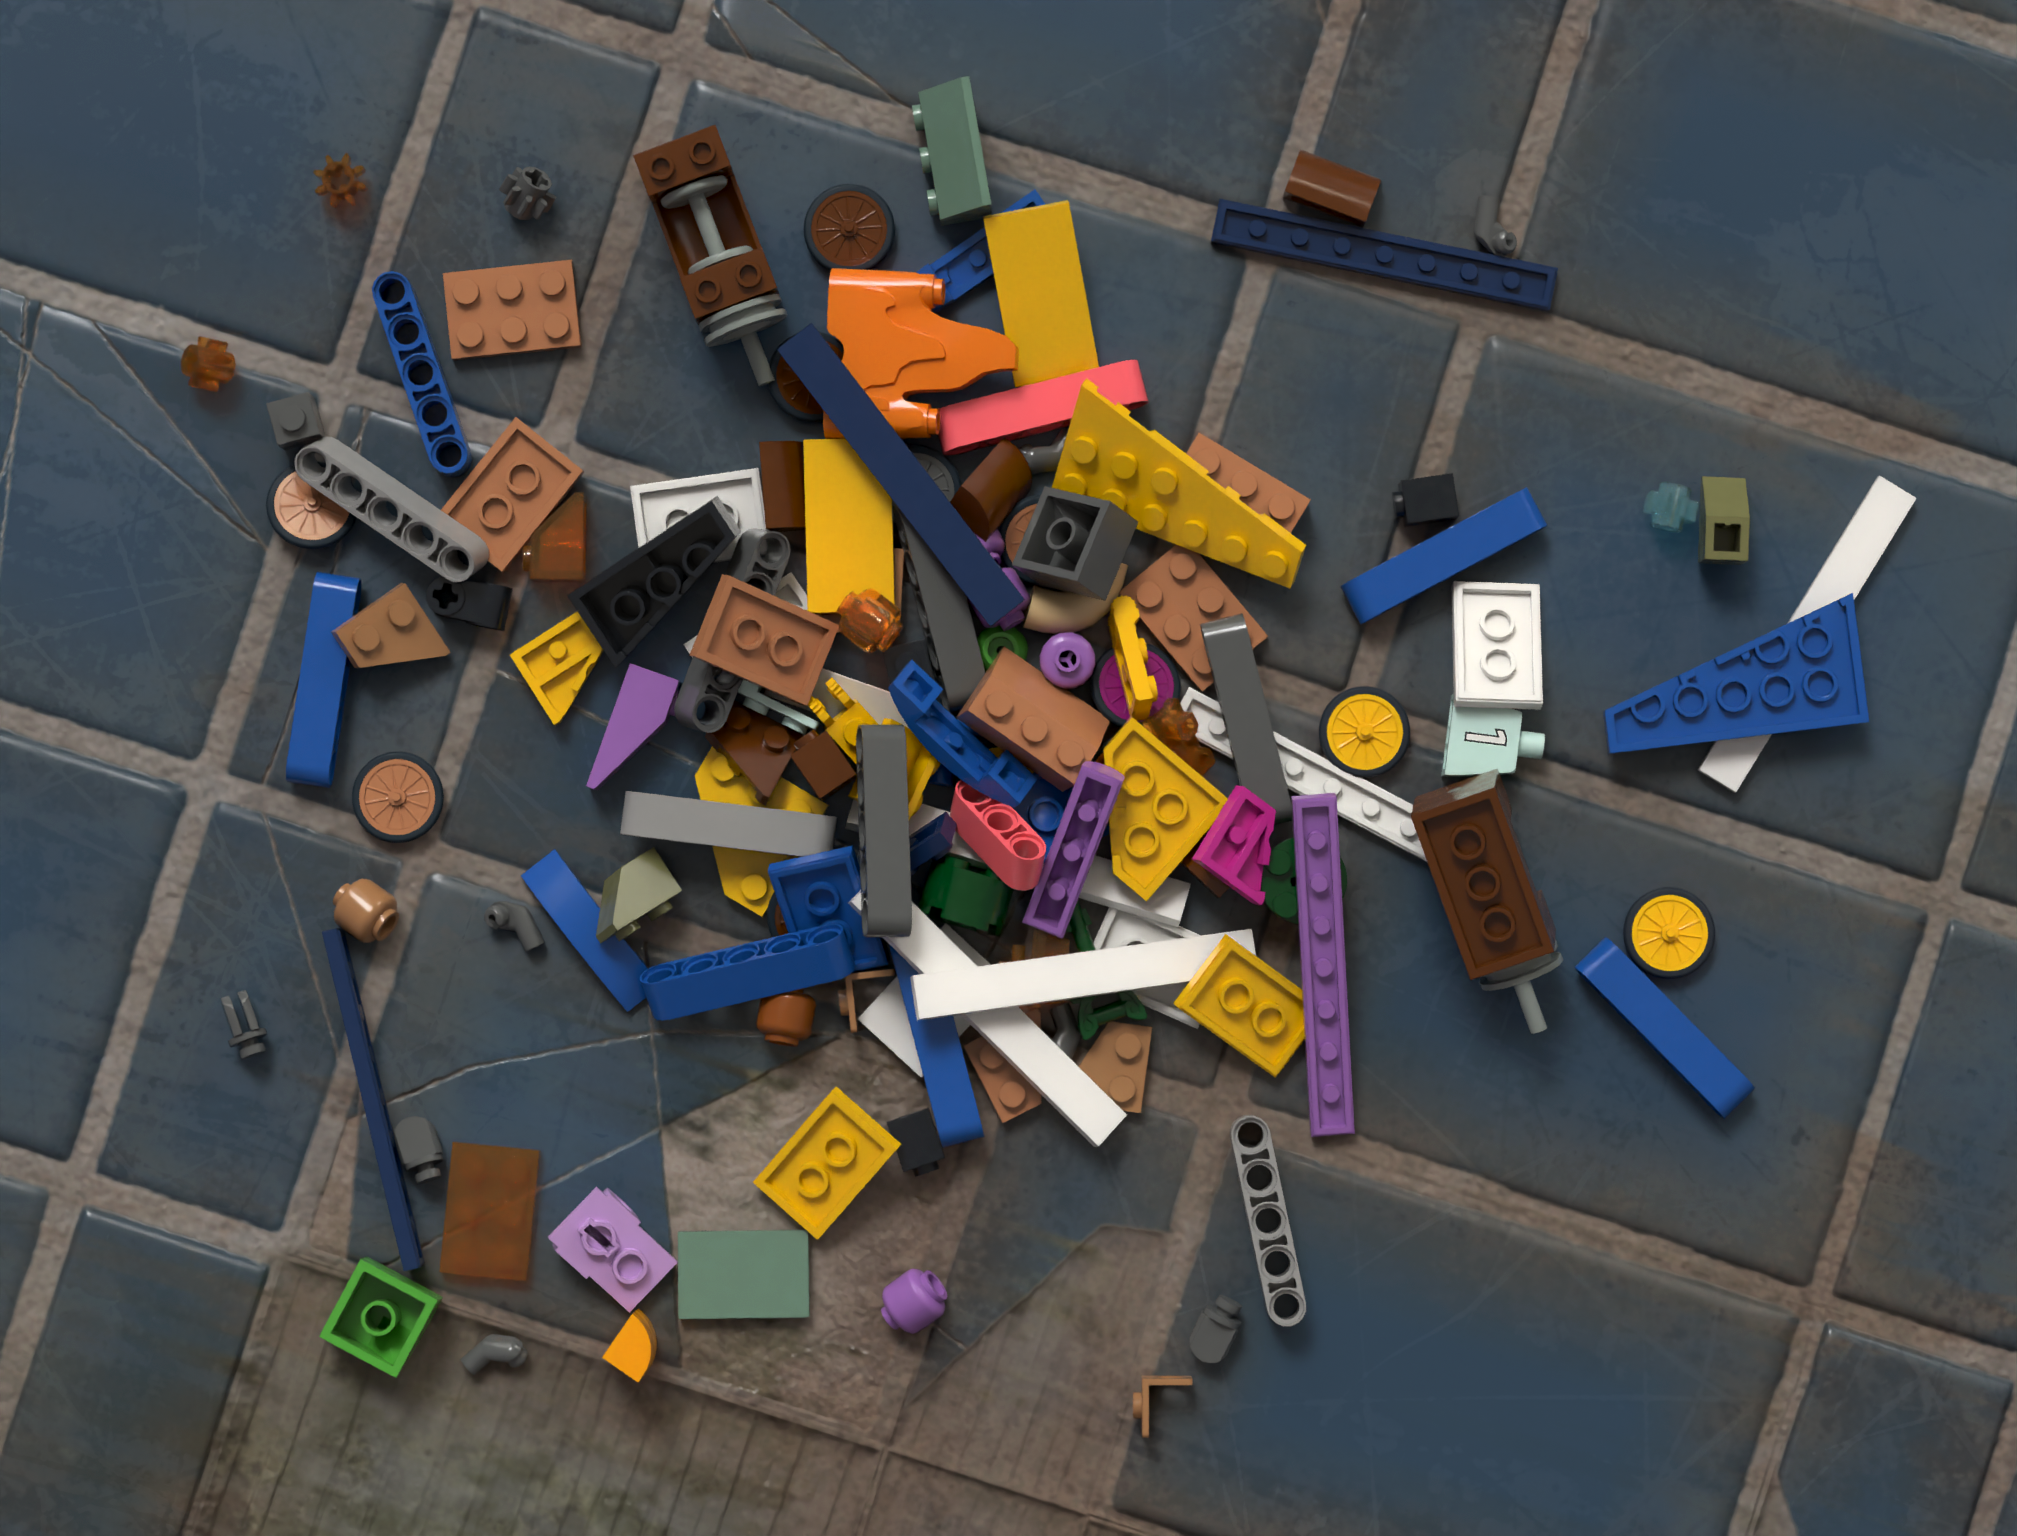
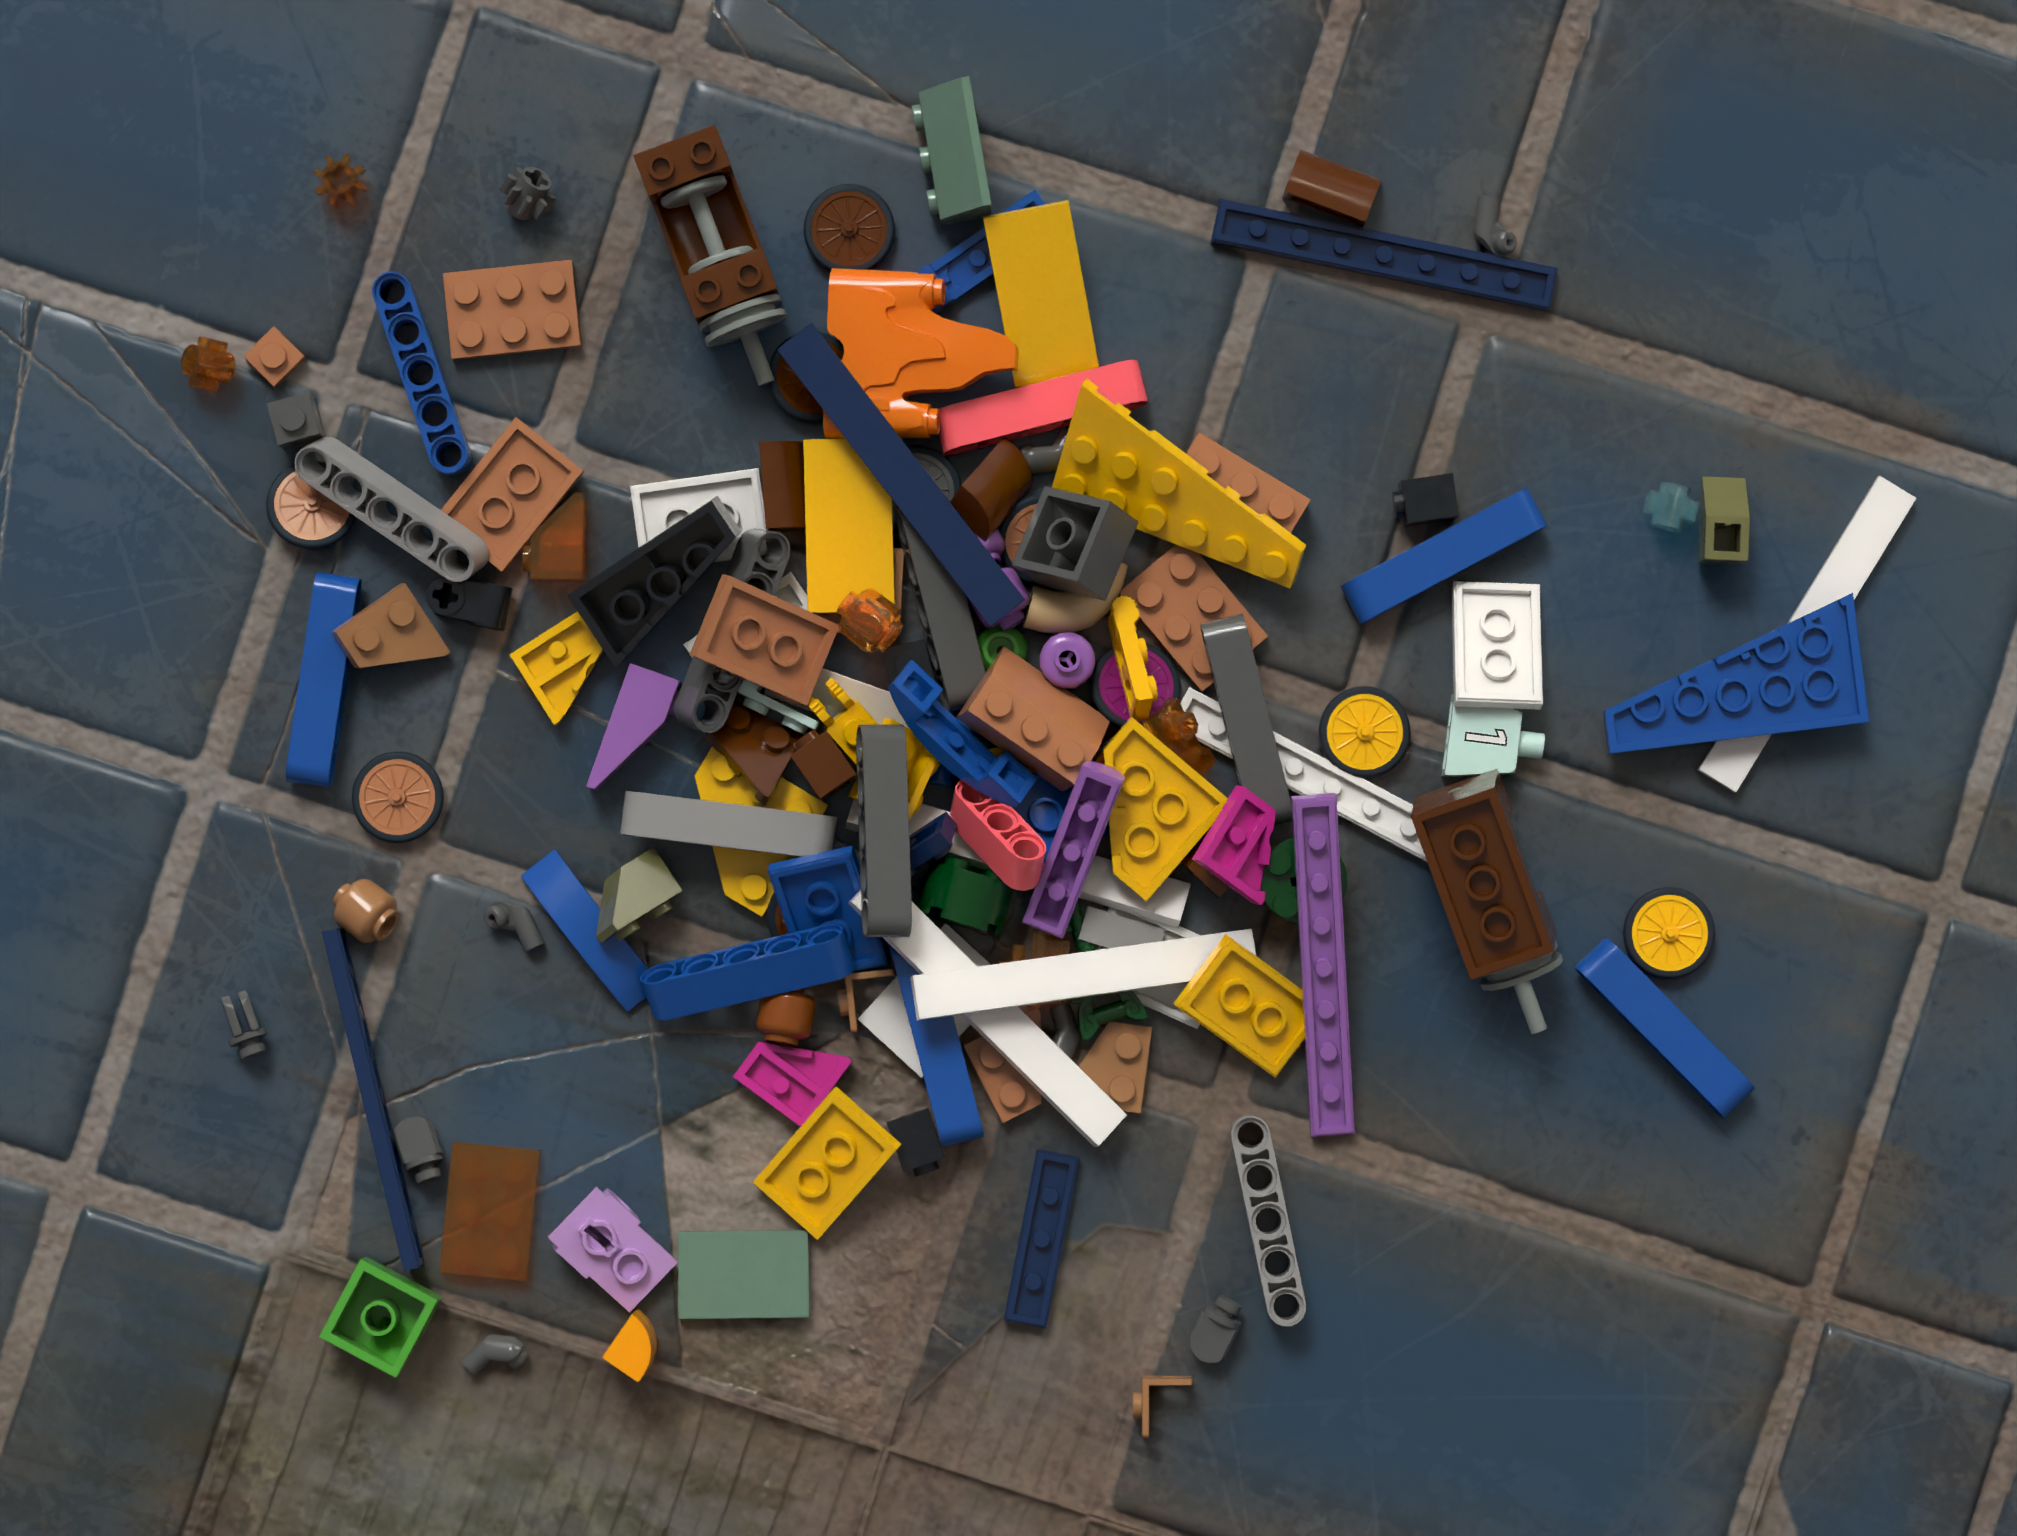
medium lavender head [881,1269,947,1334] -> none
none -> nougat plate [243,326,306,388]
none -> dark pink wing [733,1041,853,1127]
none -> dark blue tile [1003,1149,1080,1329]
none -> light grey sticker [1078,906,1165,948]

